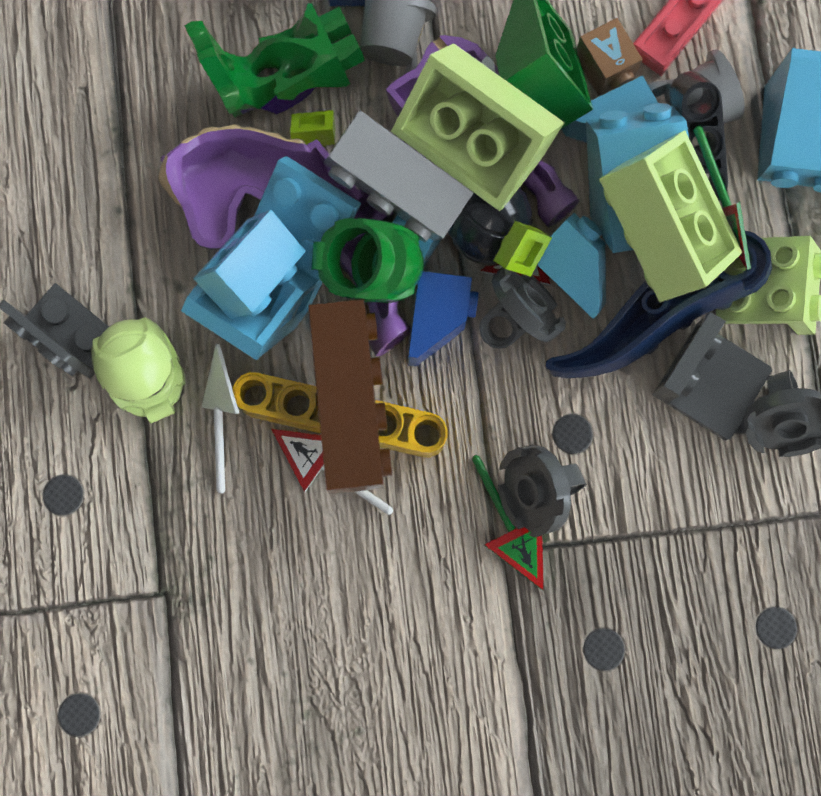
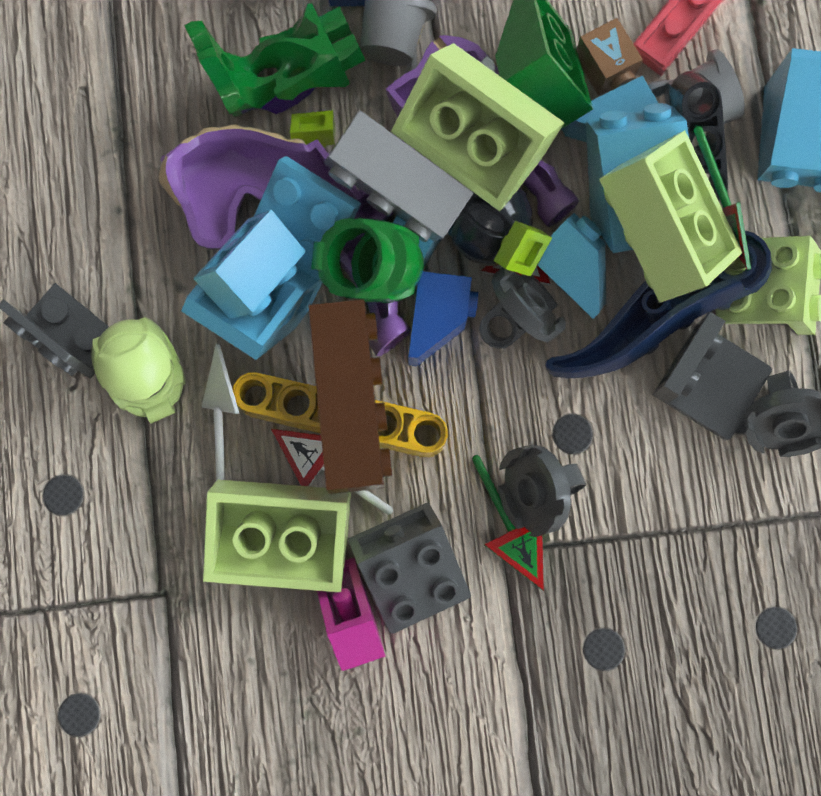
none -> yellowish green slope [203,479,351,593]
none -> dark pink slope [317,557,386,671]
none -> dark grey bracket [348,502,471,634]

